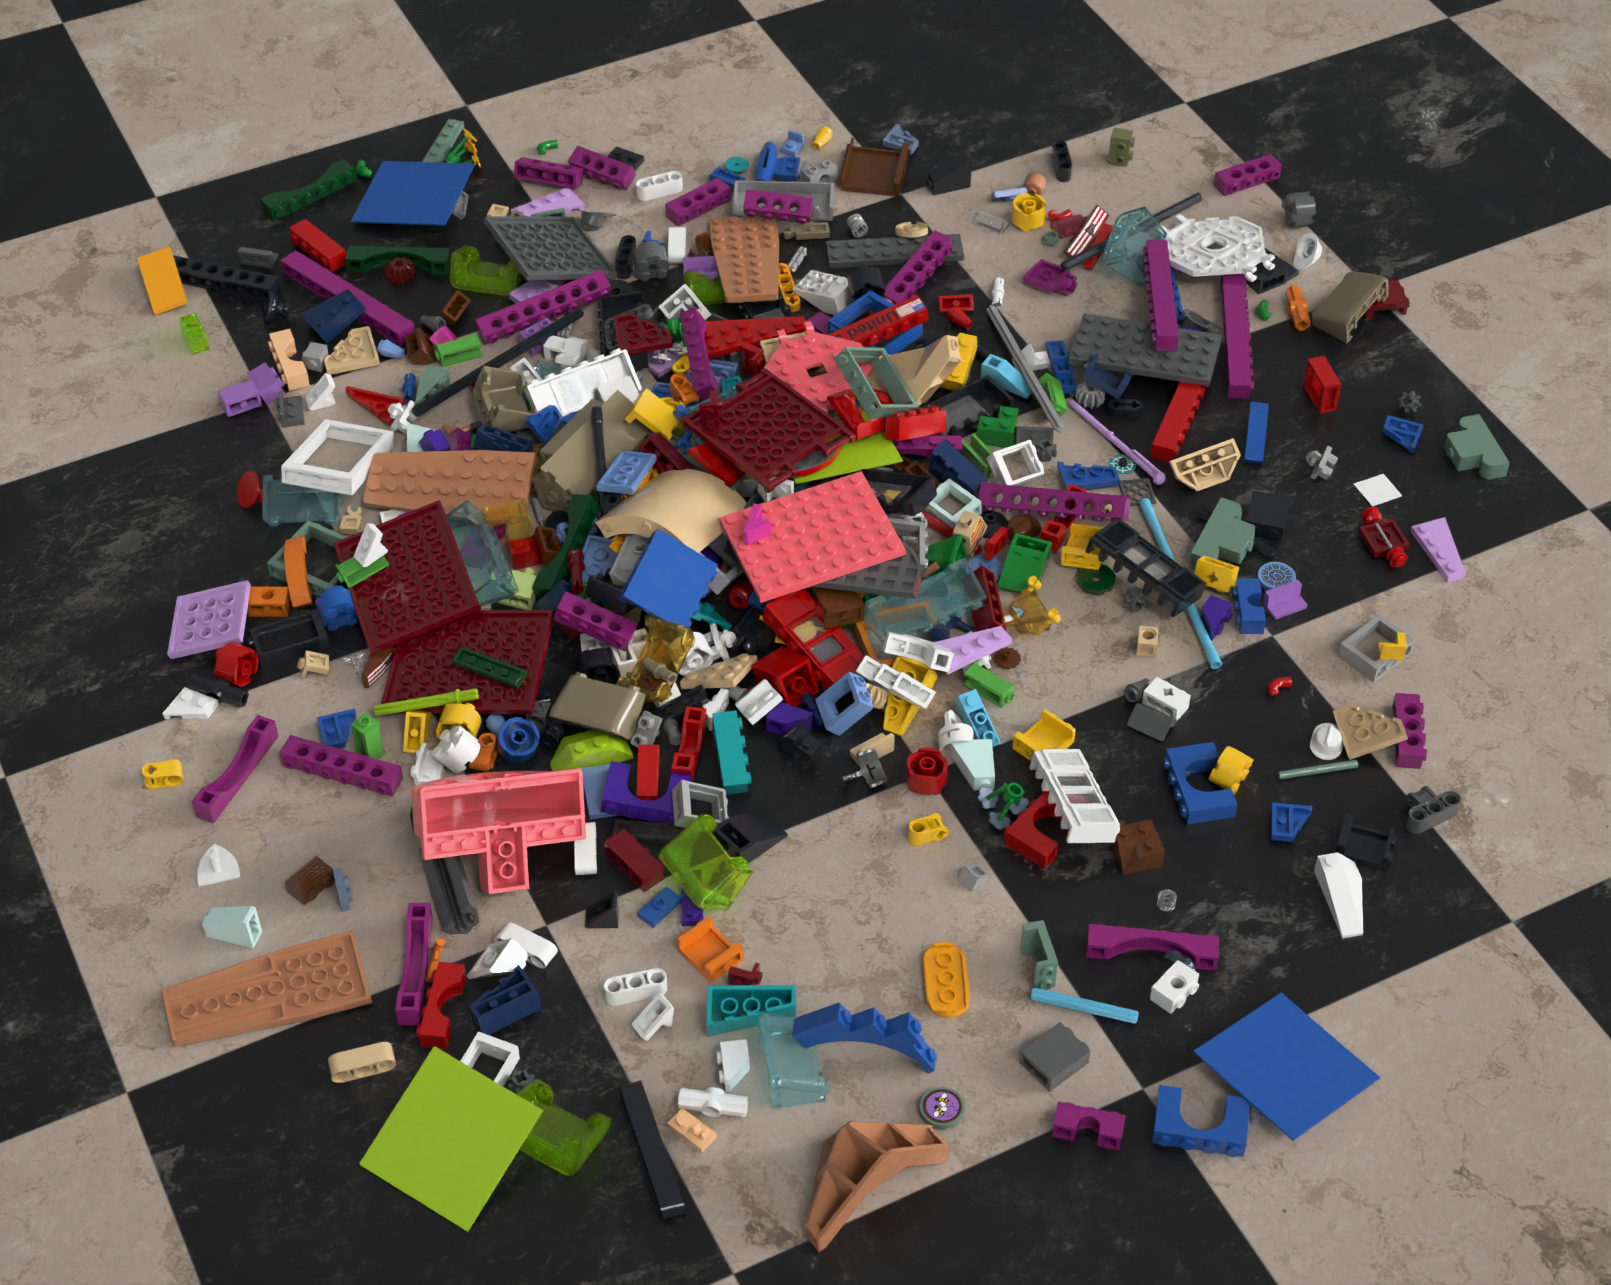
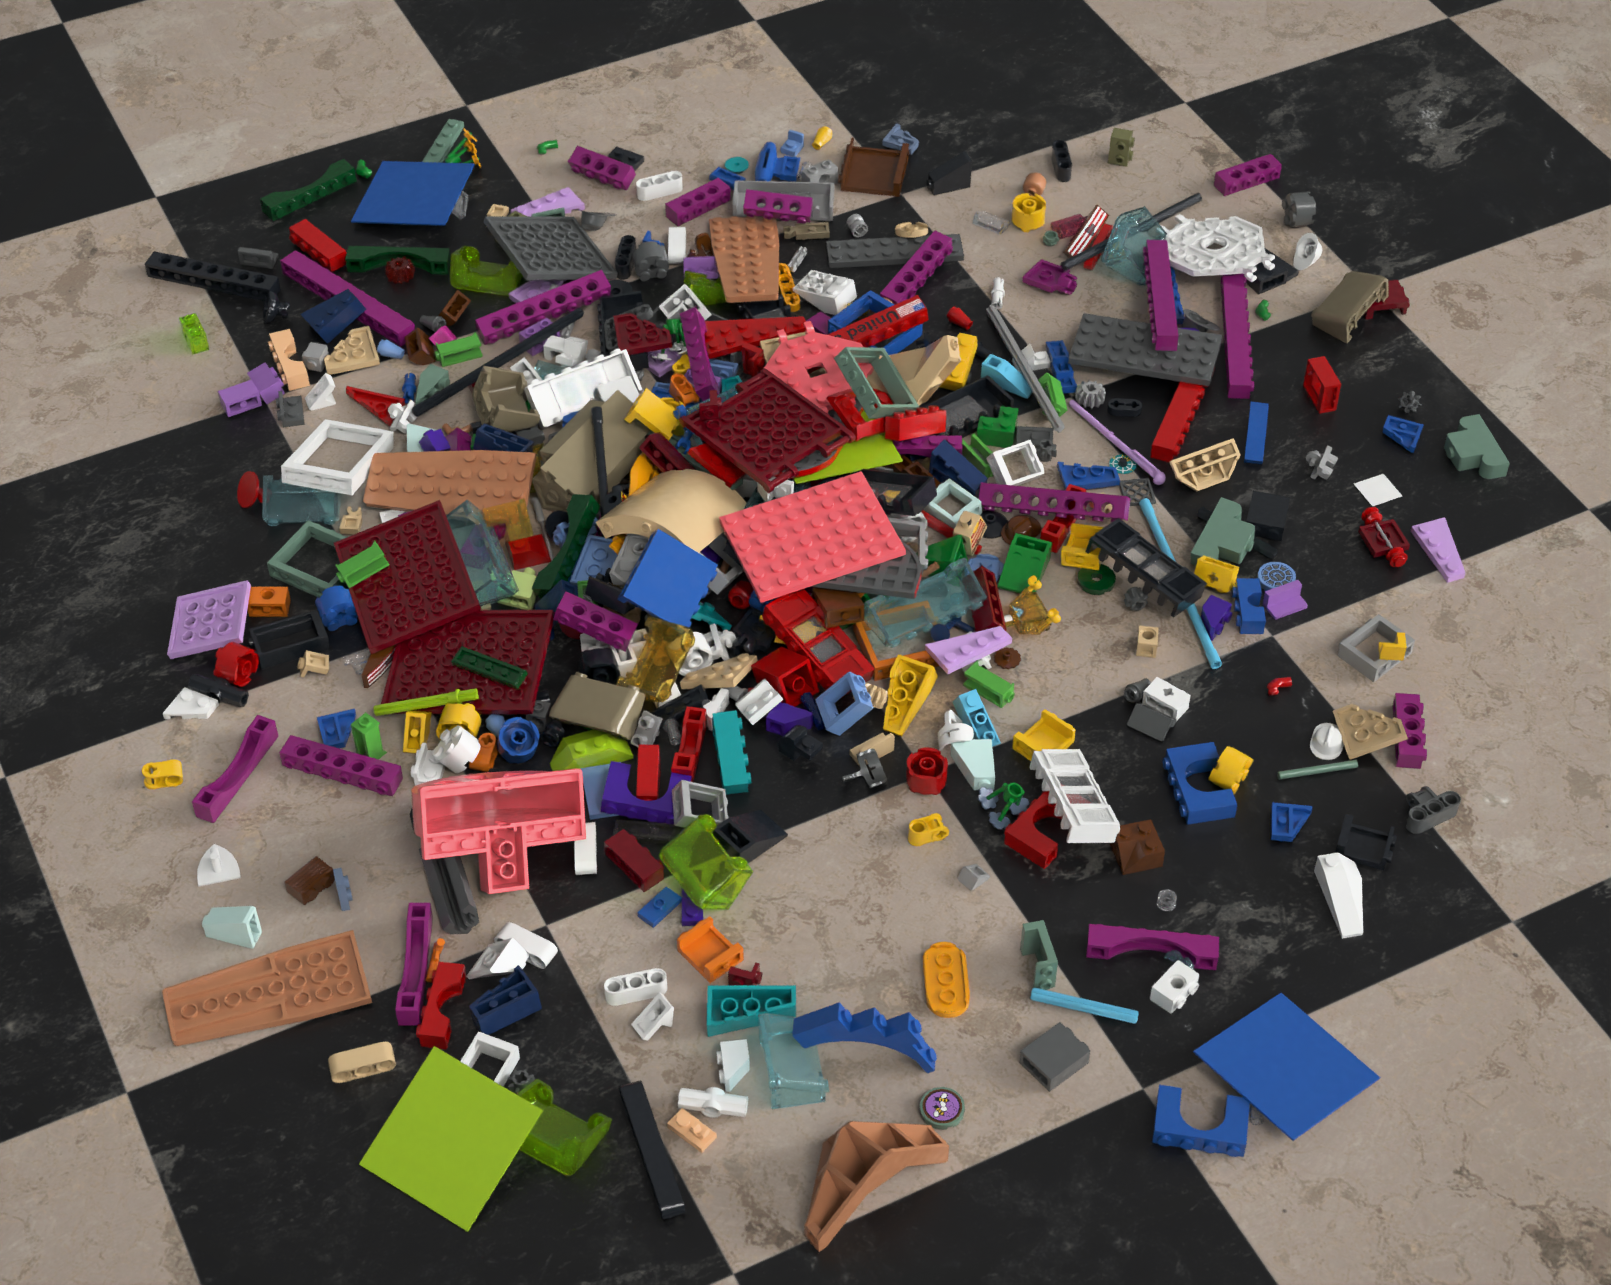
light orange tile [137,246,188,315] -> none
orange slope [284,536,312,608] -> none
white slope [353,523,388,567] -> none
magenta brick [514,157,583,189] -> none
blue wing [525,405,563,444] -> none
reddish brown brick [534,526,561,566] -> none
dark red pin [567,549,585,594] -> none
black slope [585,891,619,928] -> none
medium blue tile [596,451,657,495] -> none
reddish brown piece [637,670,663,692] -> none
dark tan pin [642,657,677,685] -> none
dark pink slope [743,504,772,545] -> none
black brick [847,265,885,302] -> none
white slope [855,655,936,710] -> none
white arch [882,632,954,672] -> none
red slope [937,294,974,313] -> none
red plate [983,527,1009,560] -> none
plate [991,187,1027,201] -> none
red arm [1047,209,1072,222] -> none
magenta arch [1052,1102,1126,1150] -> none
dark blue panel [1082,353,1132,399] -> none
orange piece [1285,285,1310,331] -> none

